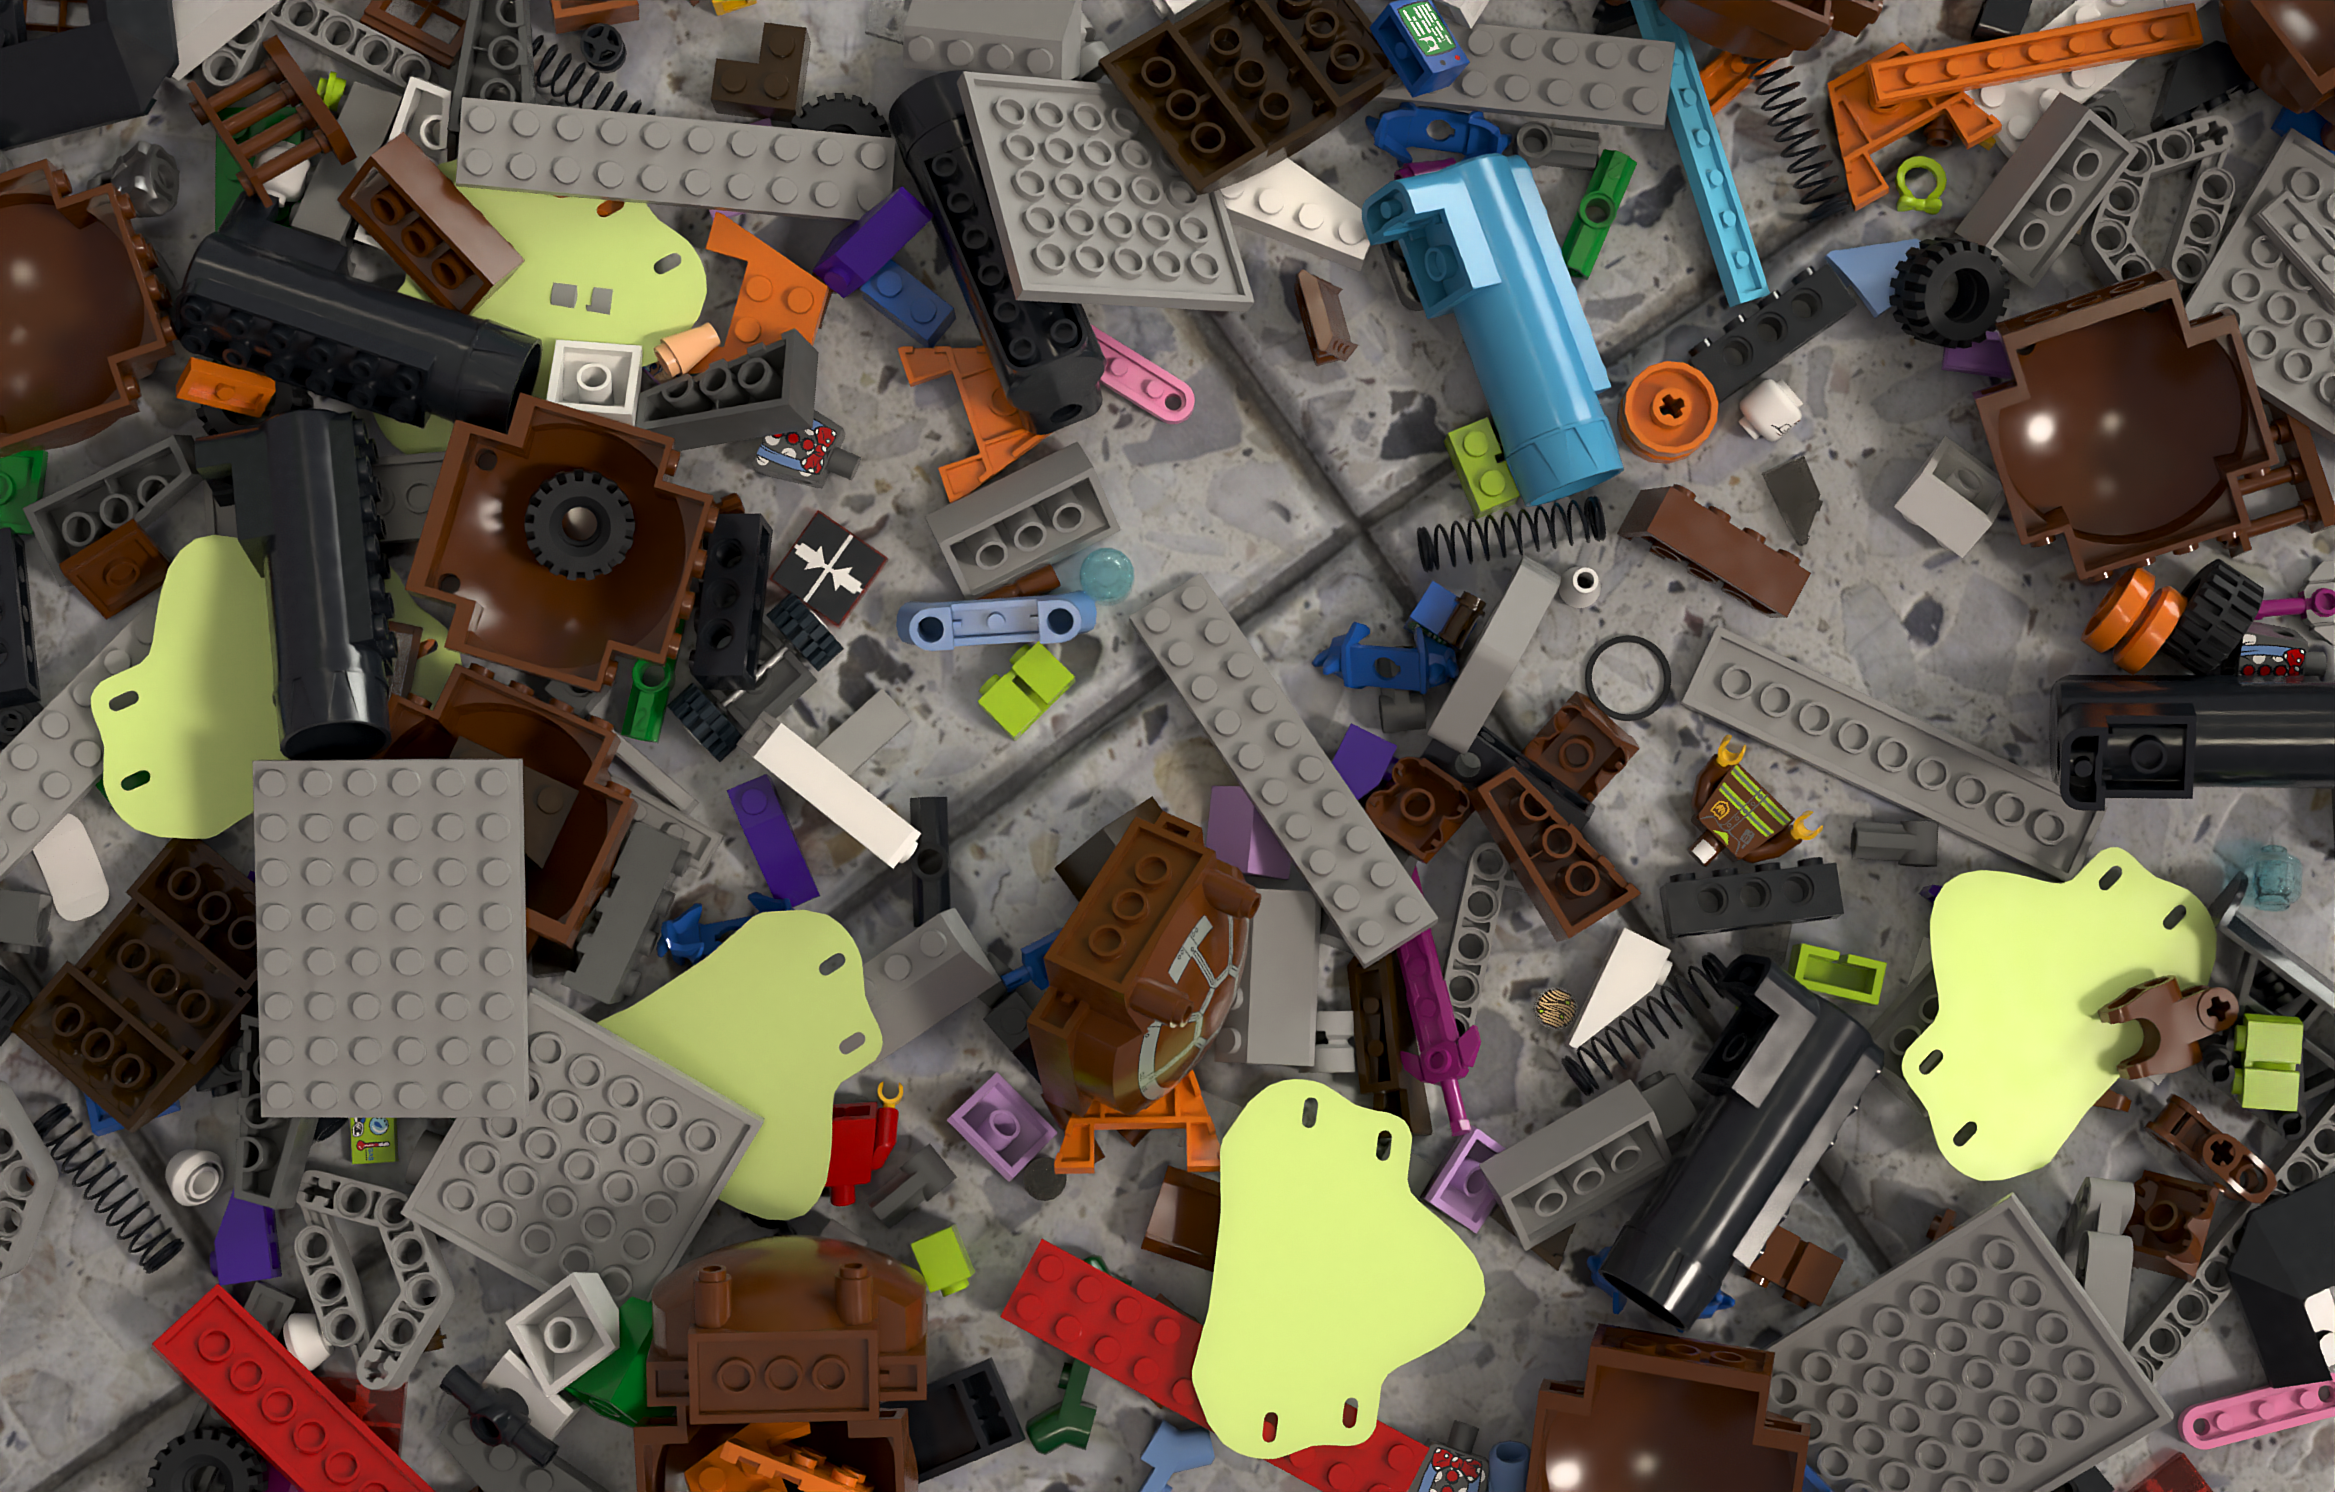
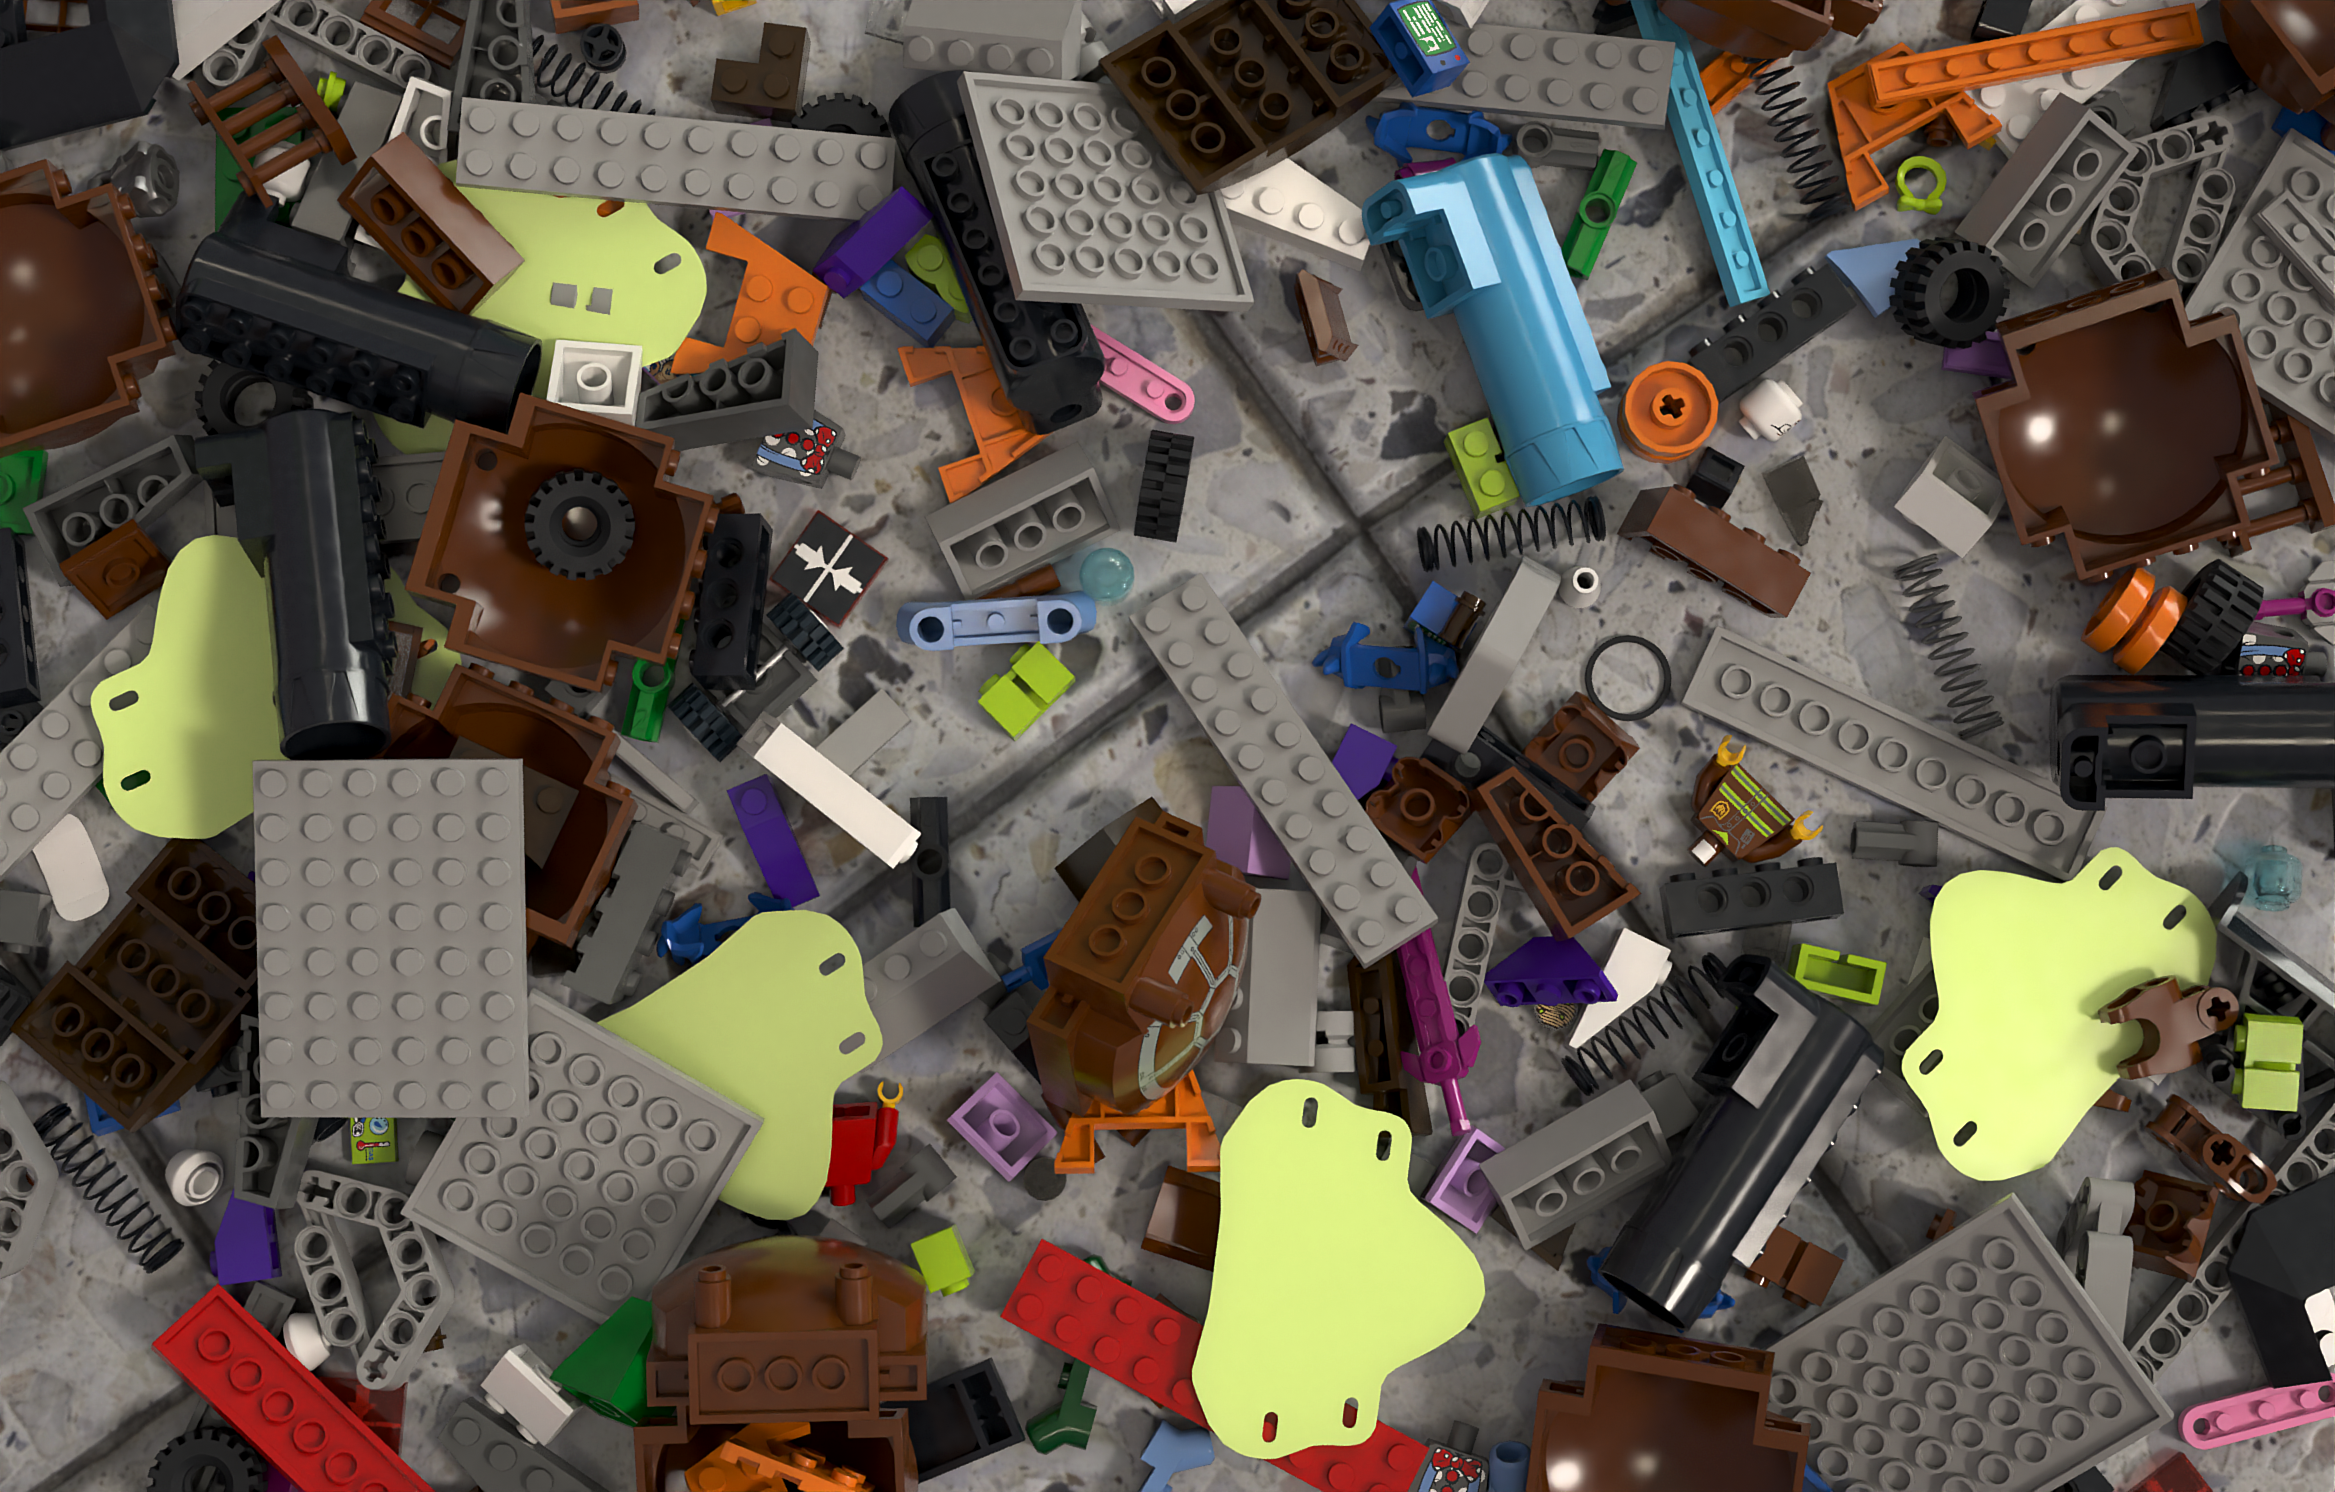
orange plate [176,357,276,418] -> none
black pin [439,1365,560,1470] -> none
white slope [505,1272,620,1398] -> none
light nougat cone [654,322,721,378] -> none
none -> lime brick [905,234,973,324]
none -> black tyre [1134,430,1194,543]
none -> dark purple slope [1484,936,1618,1007]
none -> black slope [1685,446,1745,509]
none -> dark grey piece [1893,554,2004,740]

